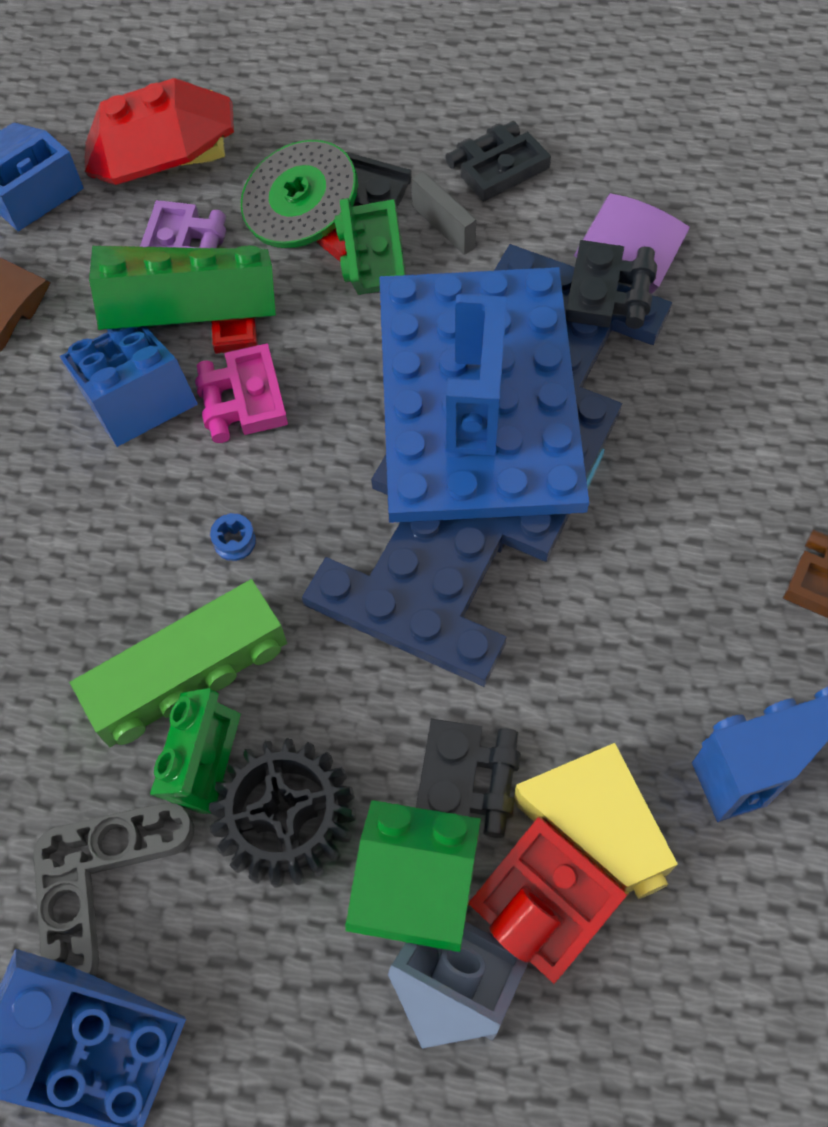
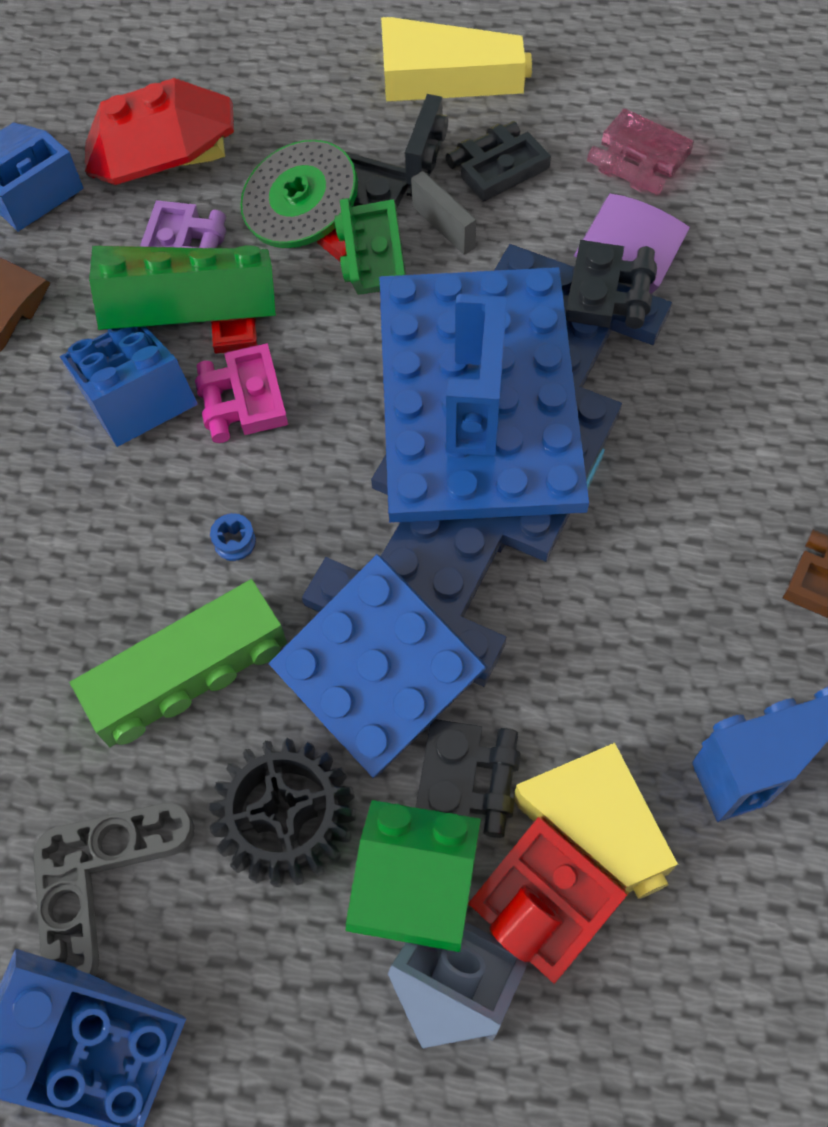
green bracket [150,688,241,814] -> none
none -> blue plate [269,554,488,778]
none -> light yellow slope [381,17,532,101]
none -> black plate [405,94,448,196]
none -> clear pink plate [587,108,694,195]

